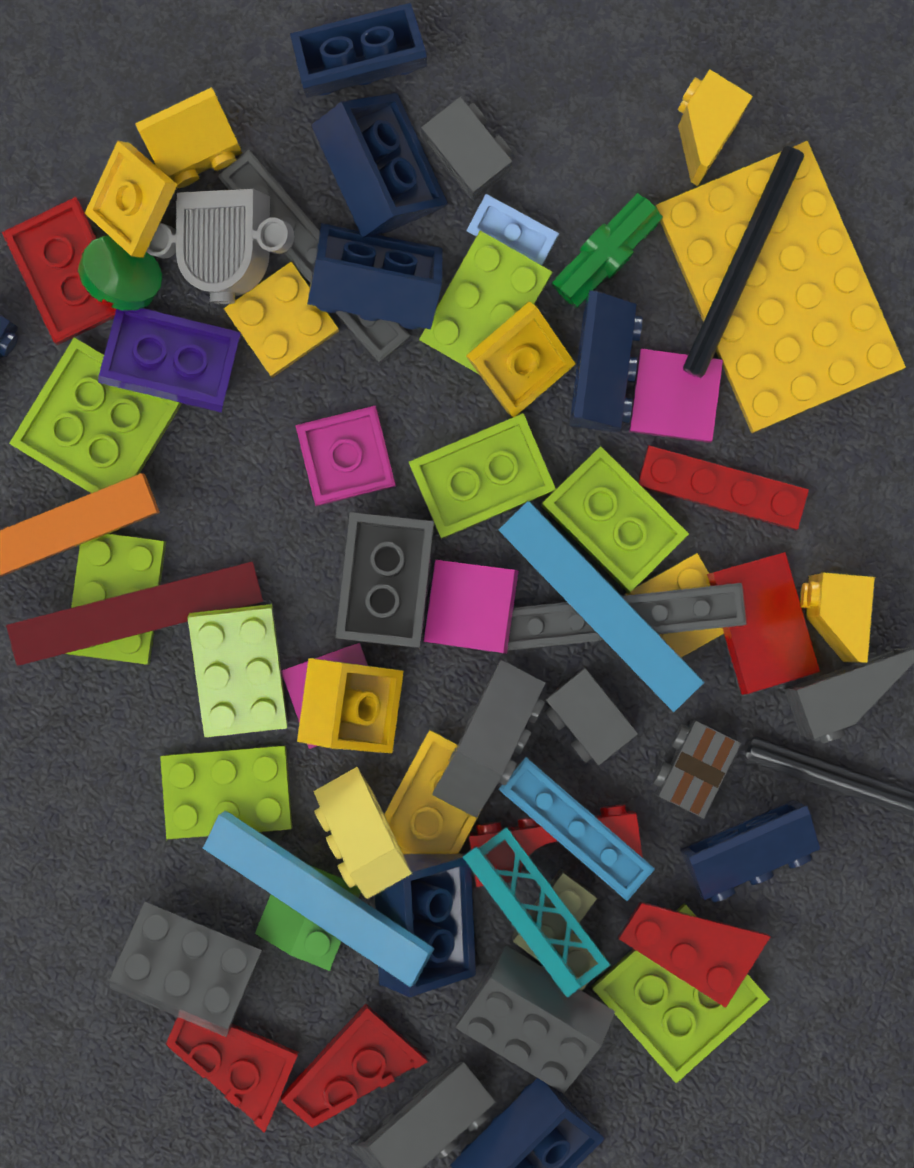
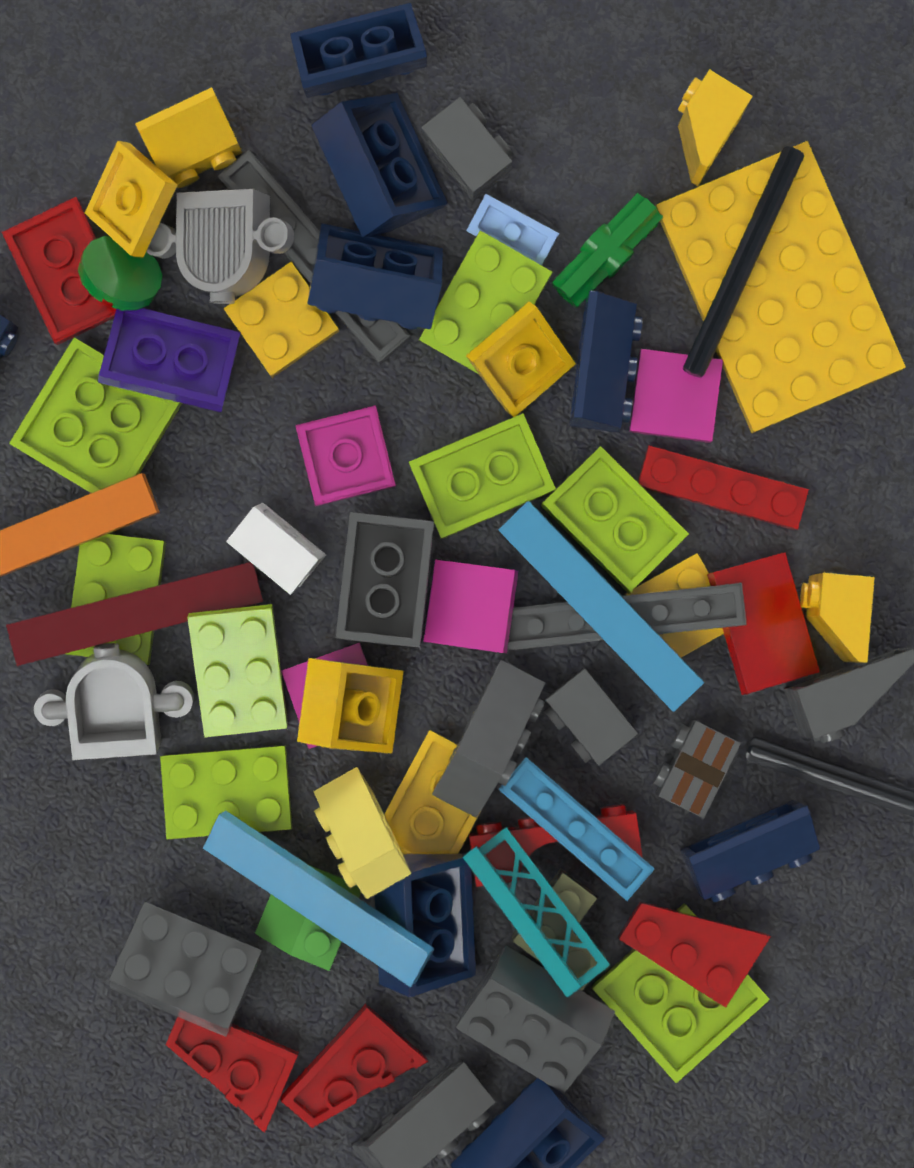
none -> light grey piece [34,643,194,760]
none -> white hinge [226,503,326,595]

